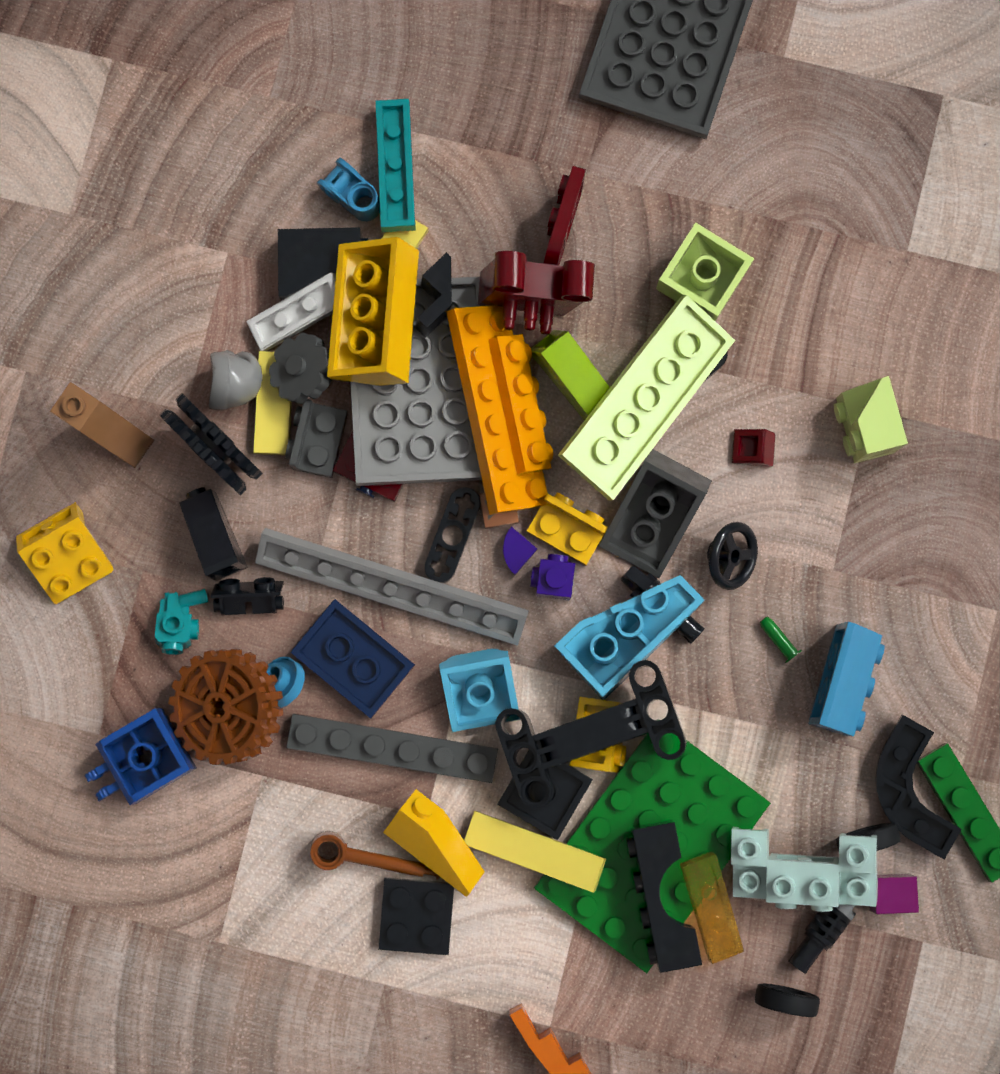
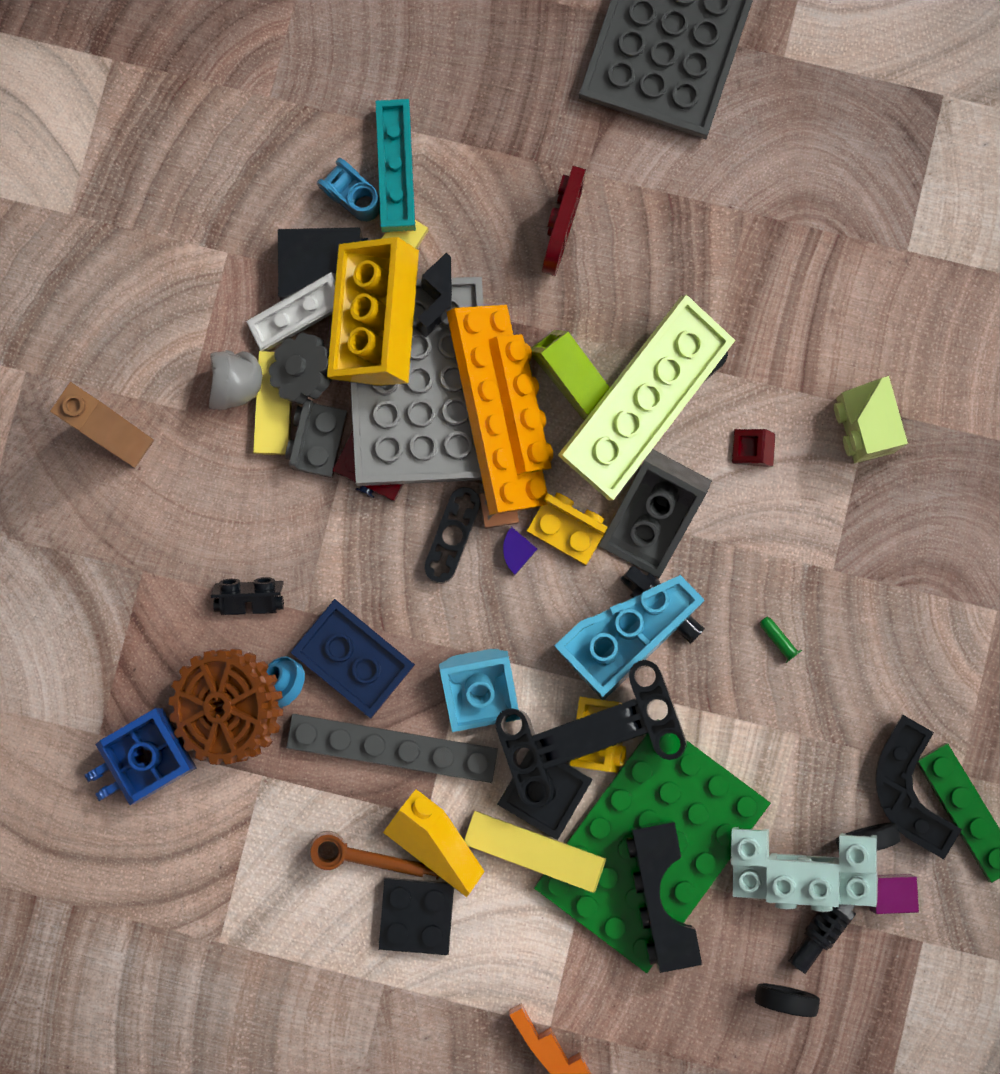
yellow bracket [16,502,114,604] -> none
teal piece [155,589,208,655] -> none
black piece [160,393,263,496] -> none
black slope [179,487,248,581] -> none
light grey plate [255,528,529,646] -> none
dark red piece [478,251,595,335] -> none
dark purple brick [530,554,575,600] -> none
yellowish green slope [656,222,754,321] -> none
clear yellow tile [680,852,744,964] -> none
black piece [707,522,758,590] -> none
dark azure slope [808,621,885,736] -> none

